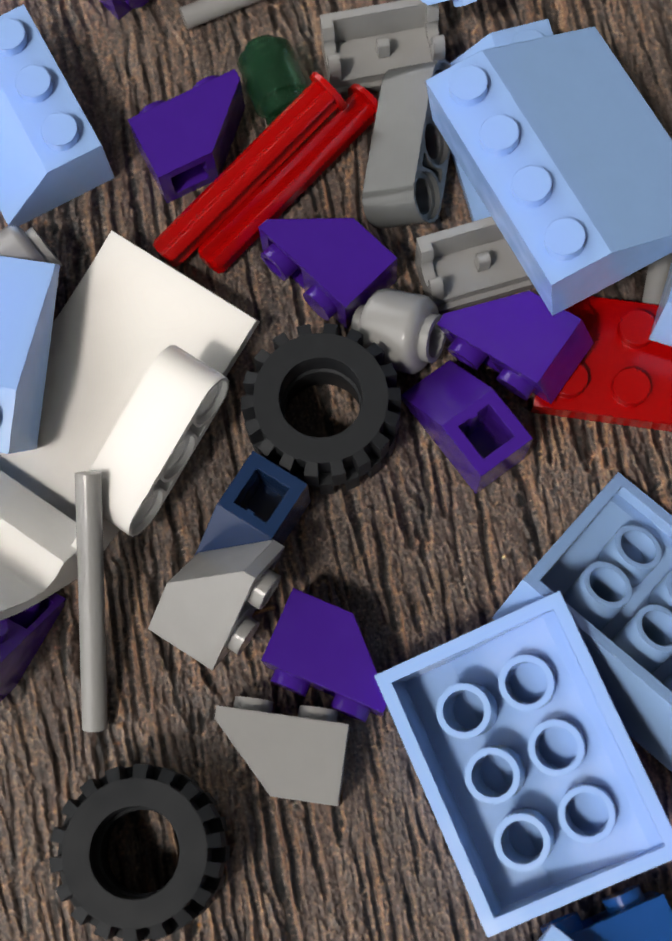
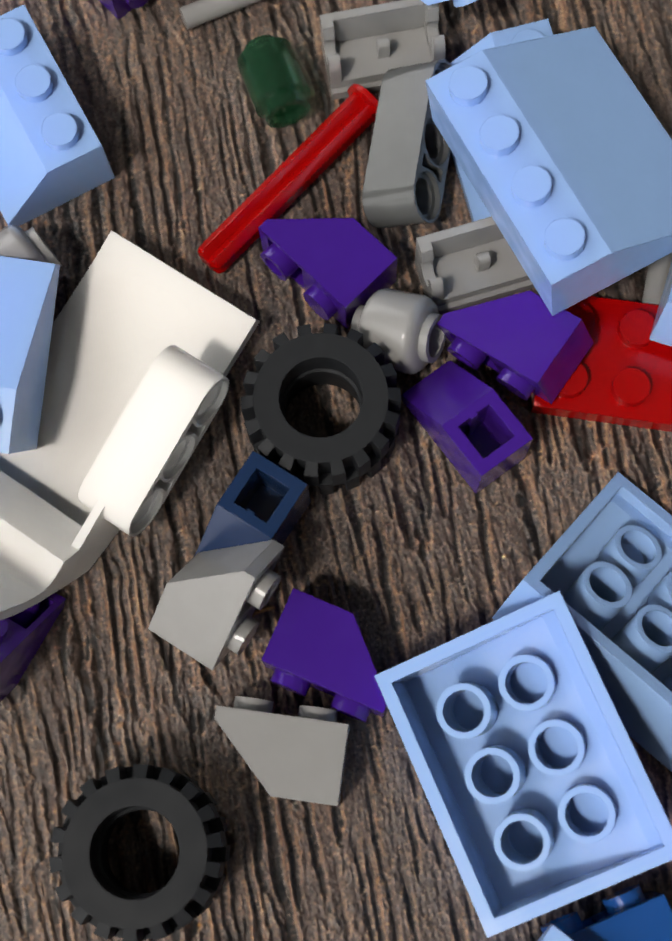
light grey bar [75,471,108,732] -> none
dark purple slope [128,69,245,203] -> none
red axle [153,71,347,267] -> none

